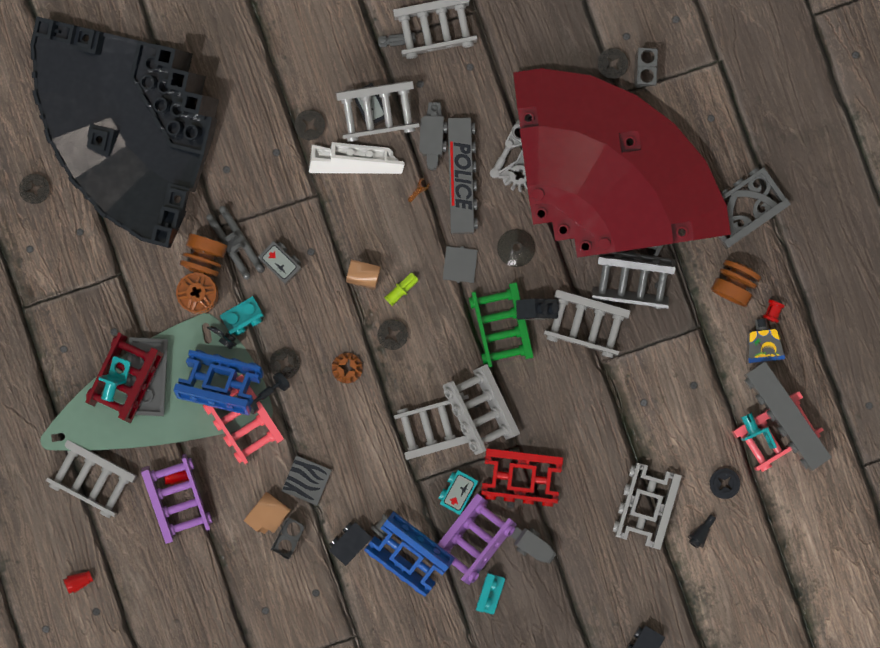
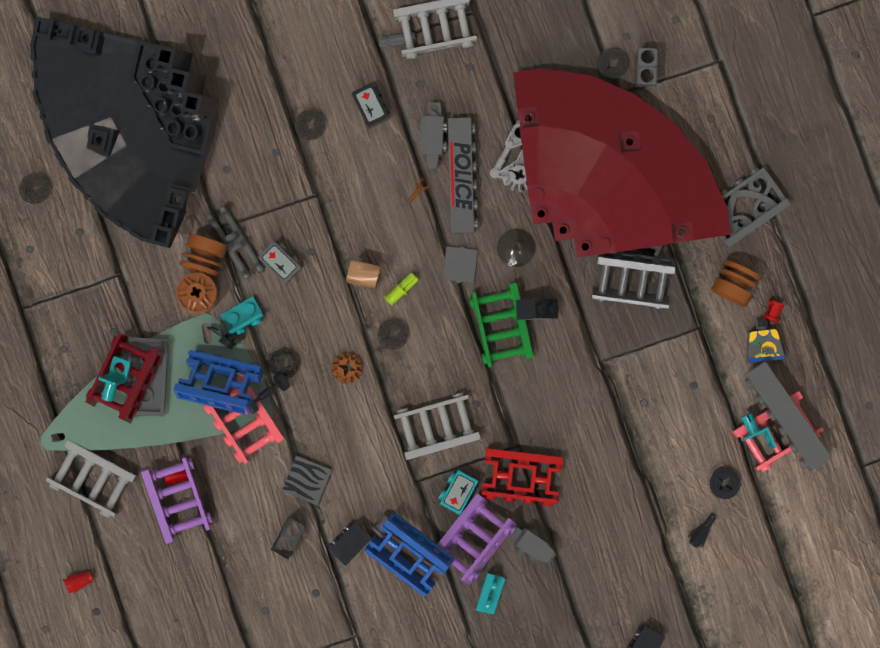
medium nougat piece [244,492,291,534] -> none
white wedge [309,142,404,174] -> none
light grey fence [335,80,419,142] -> none
light grey fence [443,364,520,455] -> none
light grey fence [543,290,630,358] -> none
light grey fence [612,462,682,550] -> none

